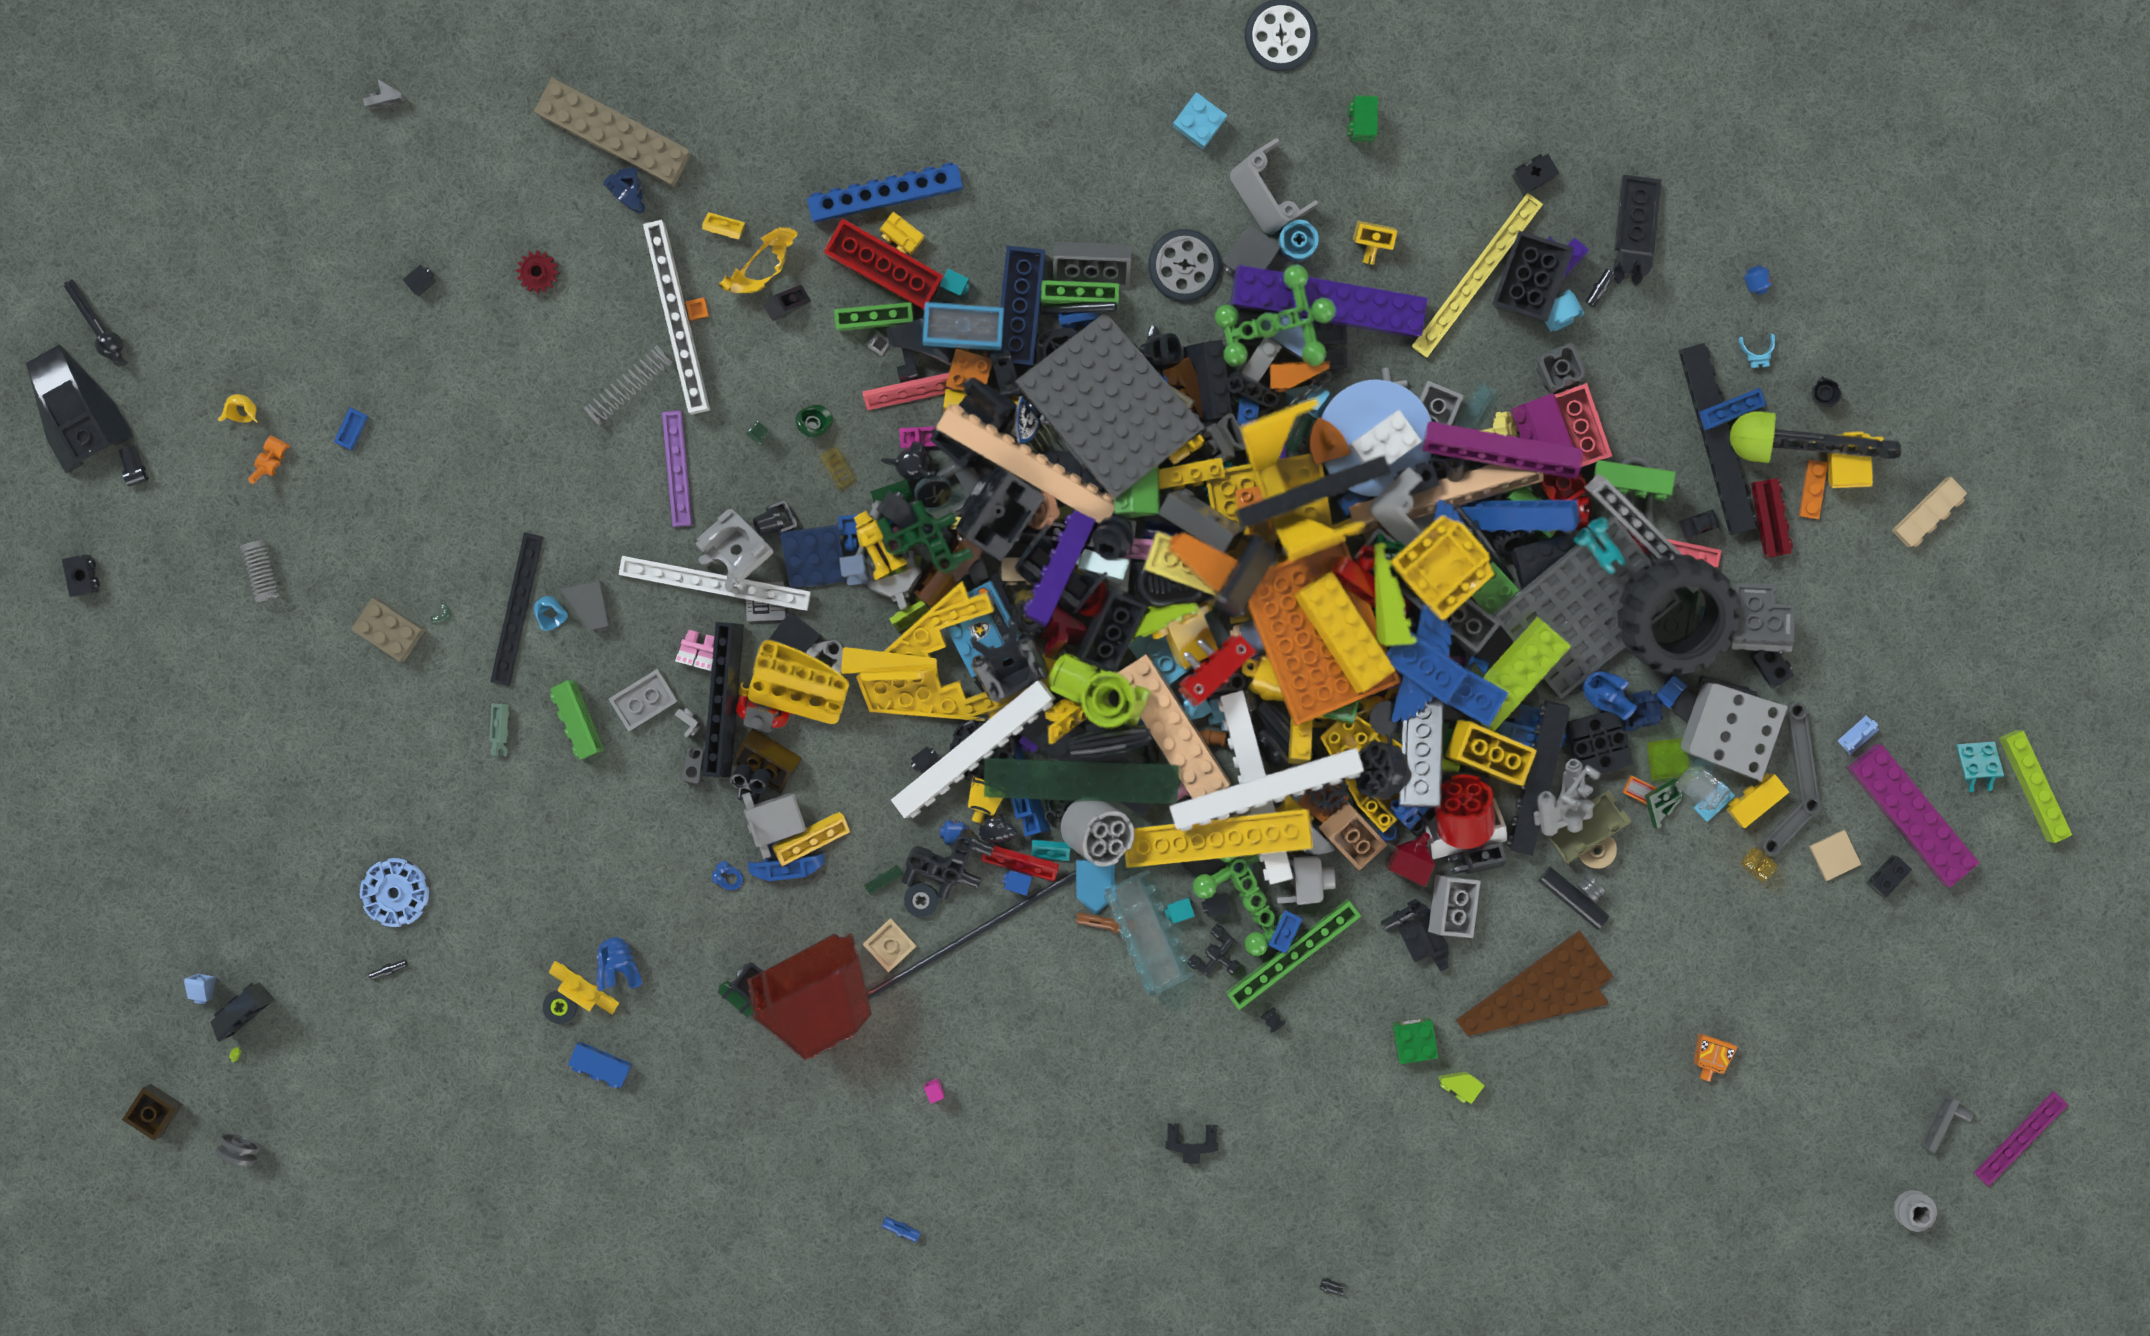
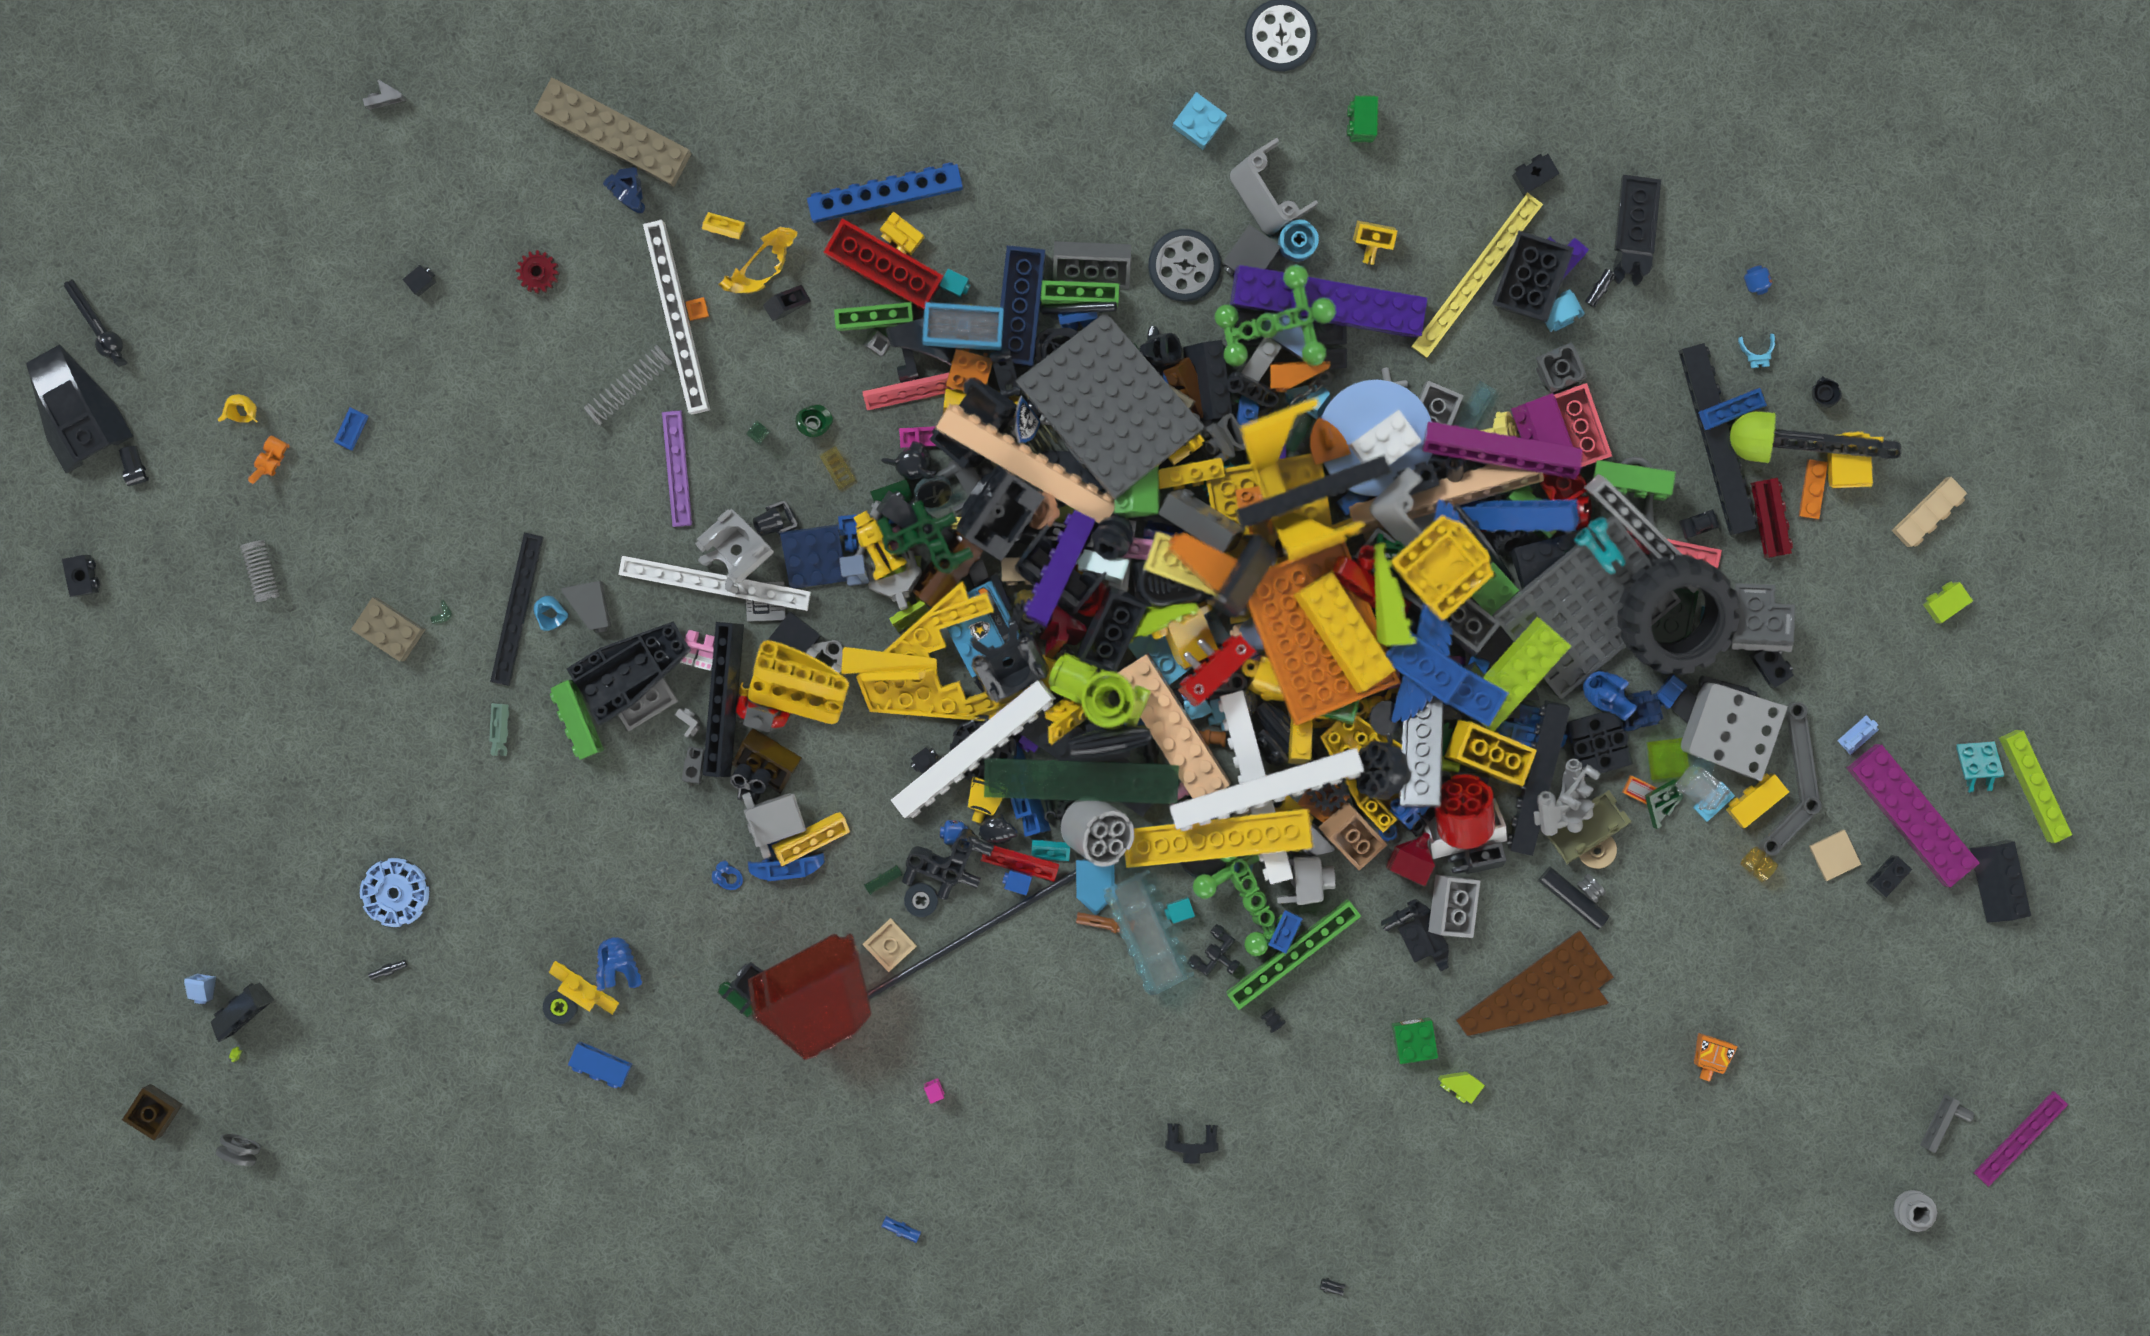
black brick [1201,892,1231,917] -> none
none -> black wedge [566,621,691,726]
none -> lime brick [1923,581,1973,623]
none -> black slope [1970,840,2031,923]

